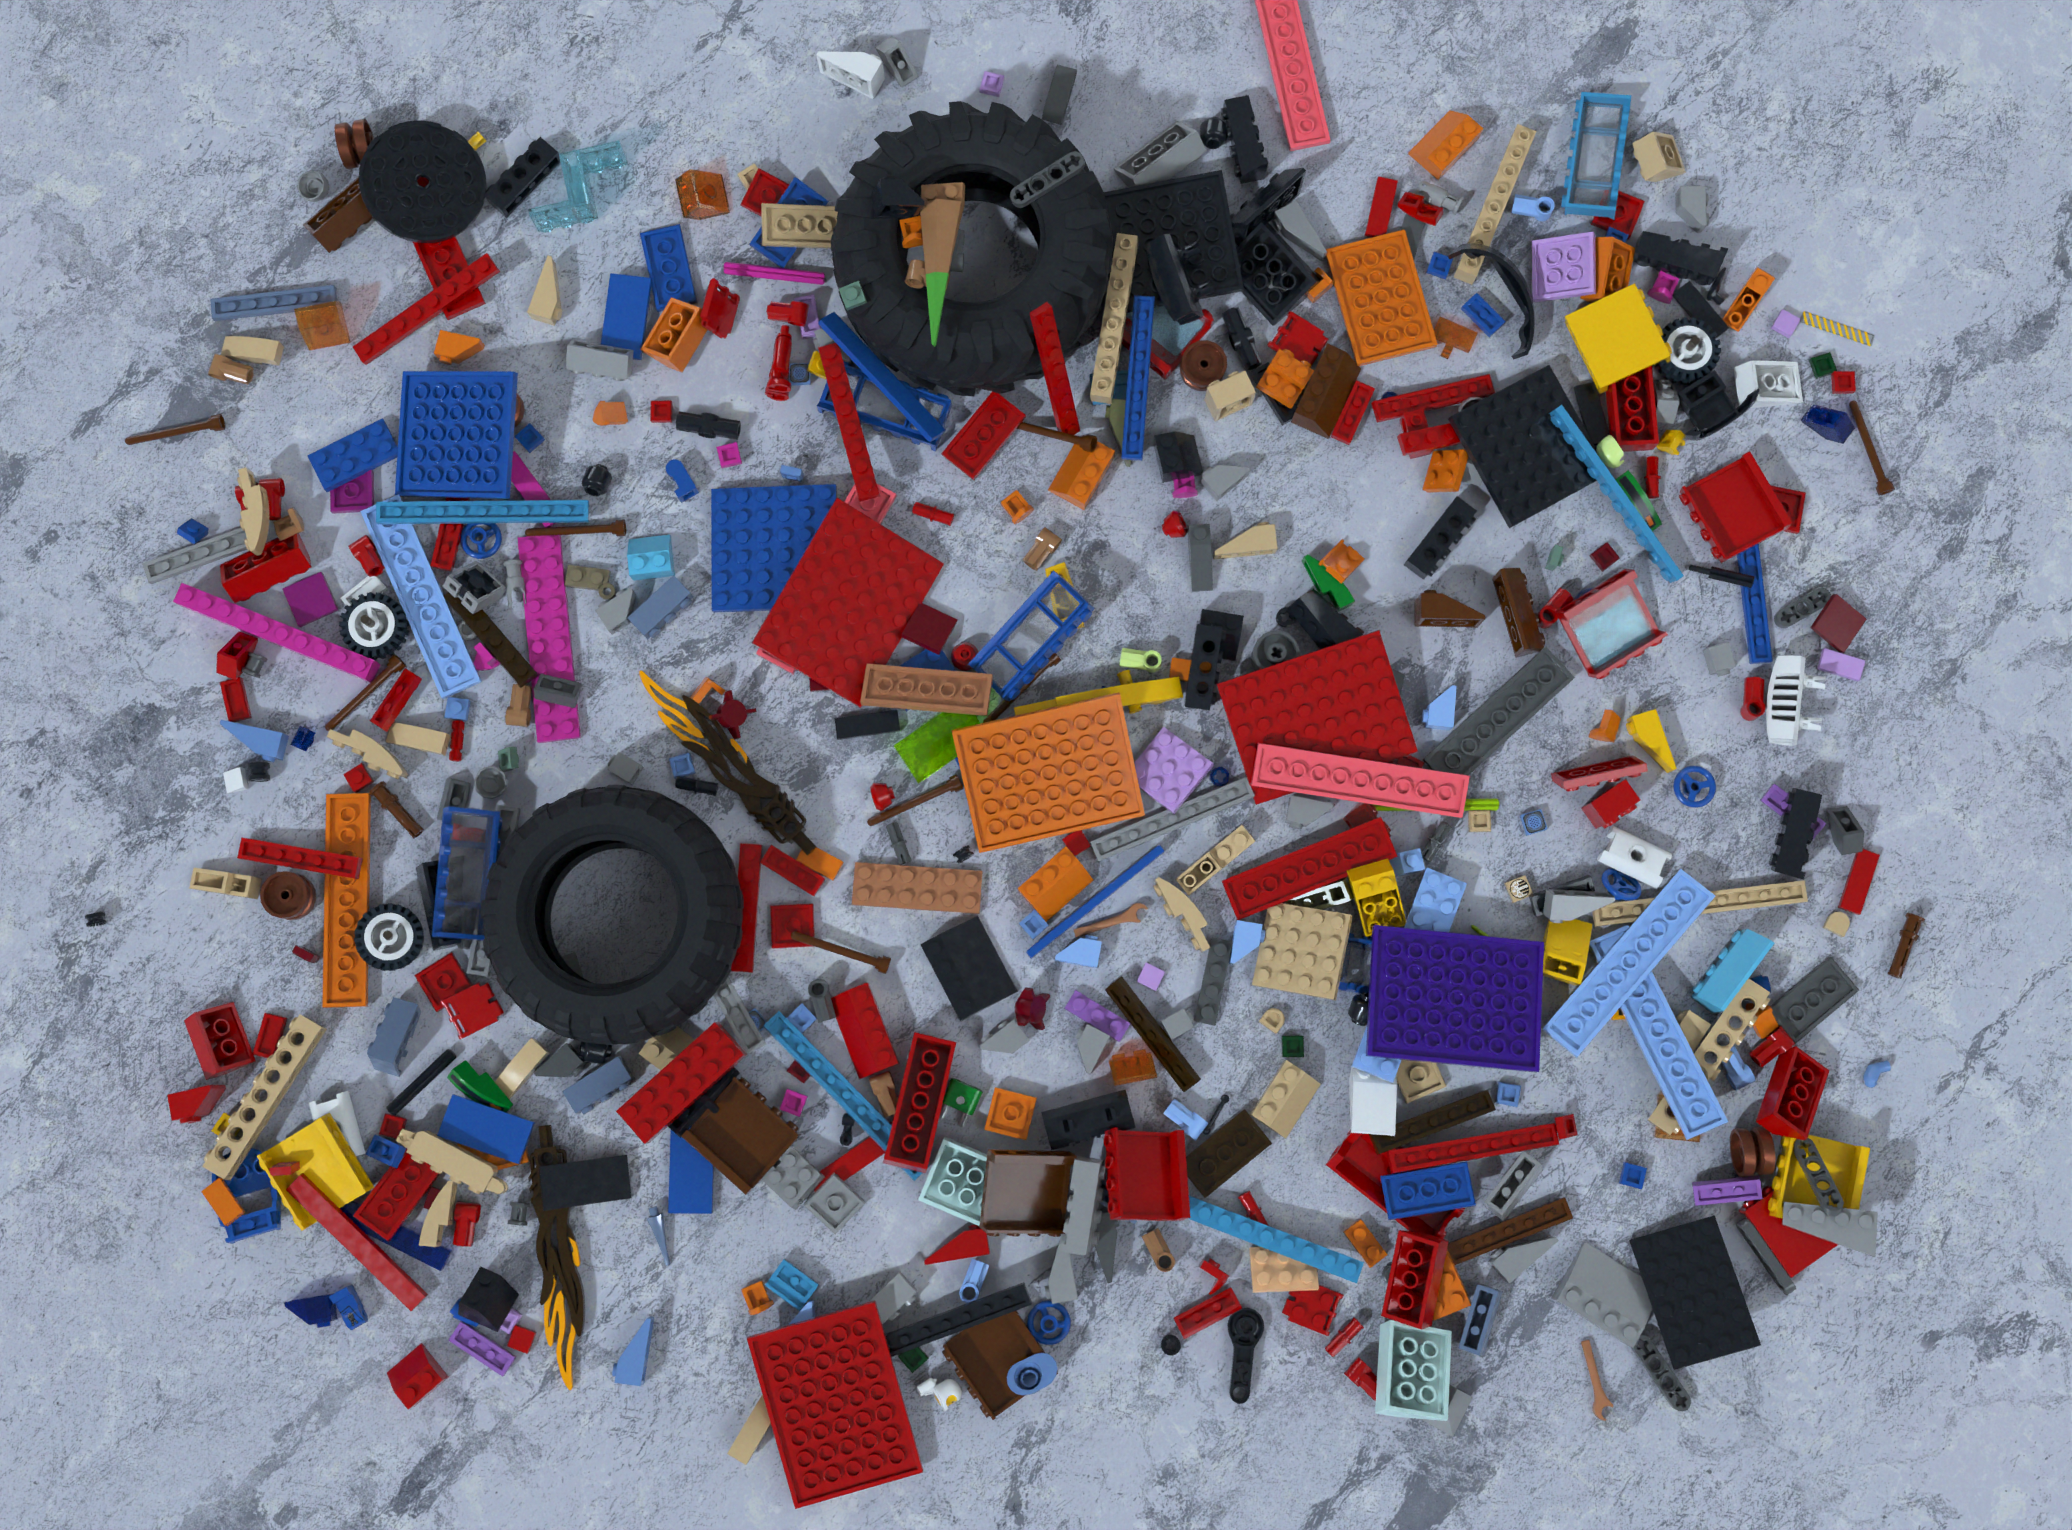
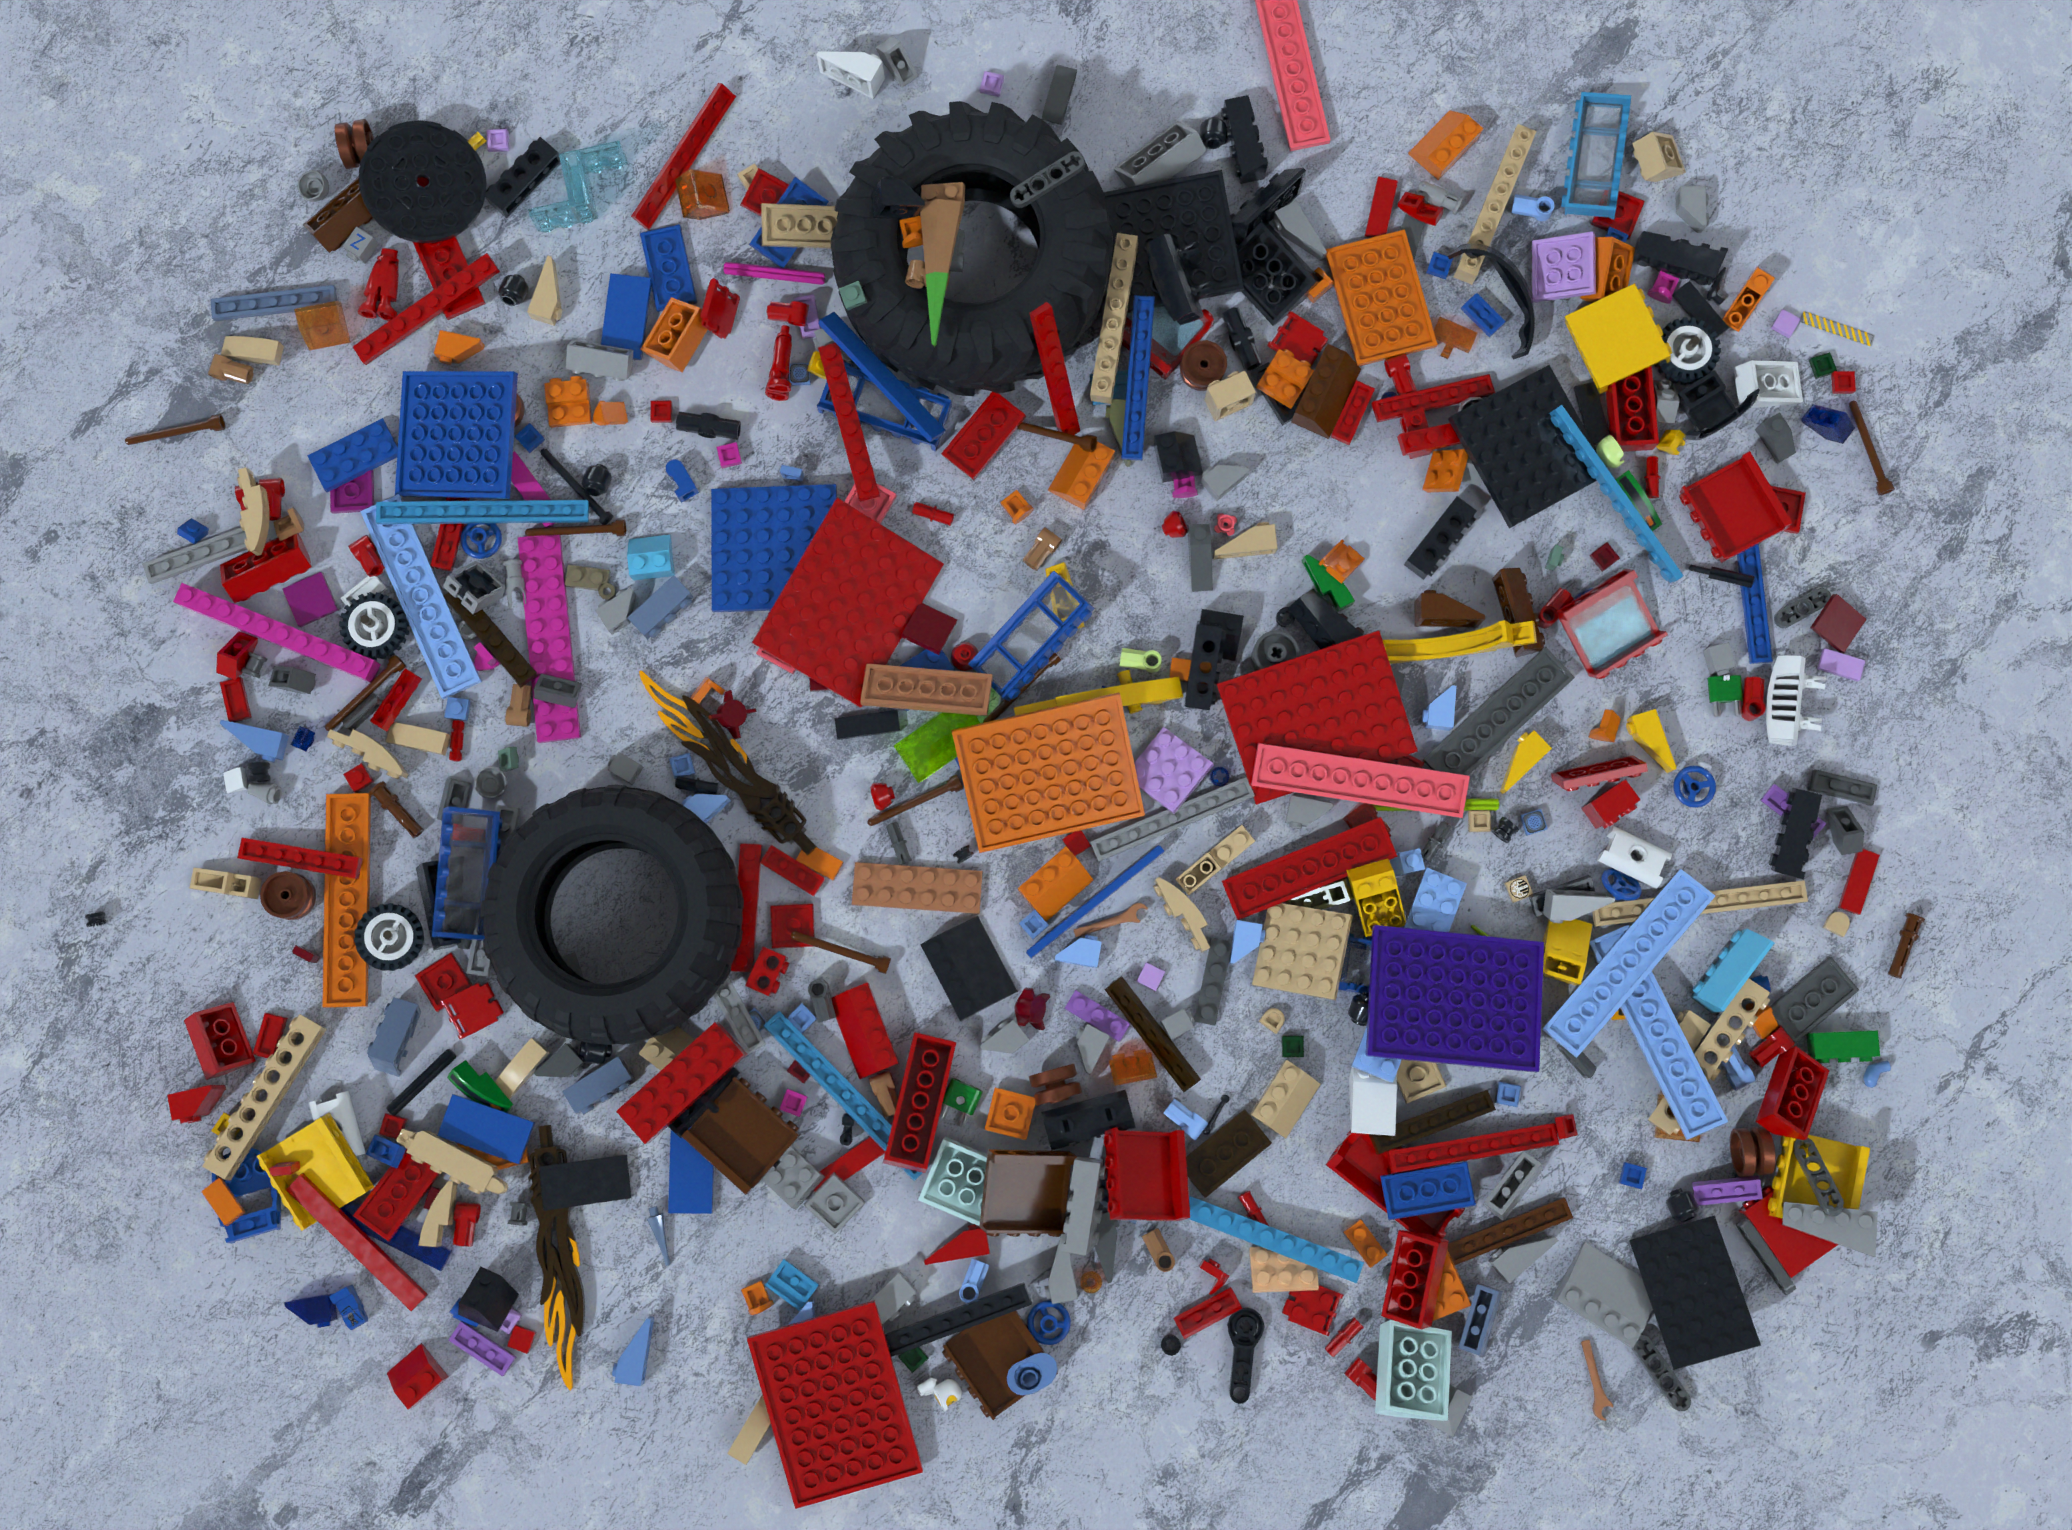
none -> light grey cone [247,782,282,804]
none -> dark grey slope [268,666,316,694]
none -> light grey brick [342,227,379,264]
none -> dark grey slope [342,692,383,731]
none -> red piece [358,248,399,321]
none -> lavender tile [487,129,509,152]
none -> black head [498,274,529,306]
none -> black bar [540,448,613,525]
none -> orange plate [544,376,592,428]
none -> red plate [631,83,736,229]
none -> light blue slope [682,794,731,823]
none -> red brick [745,947,790,997]
none -> copper wheel [1028,1064,1082,1106]
none -> clear orange plate [1080,1271,1102,1293]
none -> coral plate [1214,513,1237,536]
none -> yellow slope [1383,620,1537,664]
none -> red piece [1384,353,1417,395]
none -> black wheel [1491,817,1519,843]
none -> yellow slope [1500,730,1552,794]
none -> dark grey slope [1557,1044,1597,1078]
none -> black head [1666,1188,1699,1223]
none -> green piece [1707,675,1744,717]
none -> dark grey slope [1755,412,1796,464]
none -> green brick [1806,1030,1880,1063]
none -> dark grey tile [1809,769,1877,806]

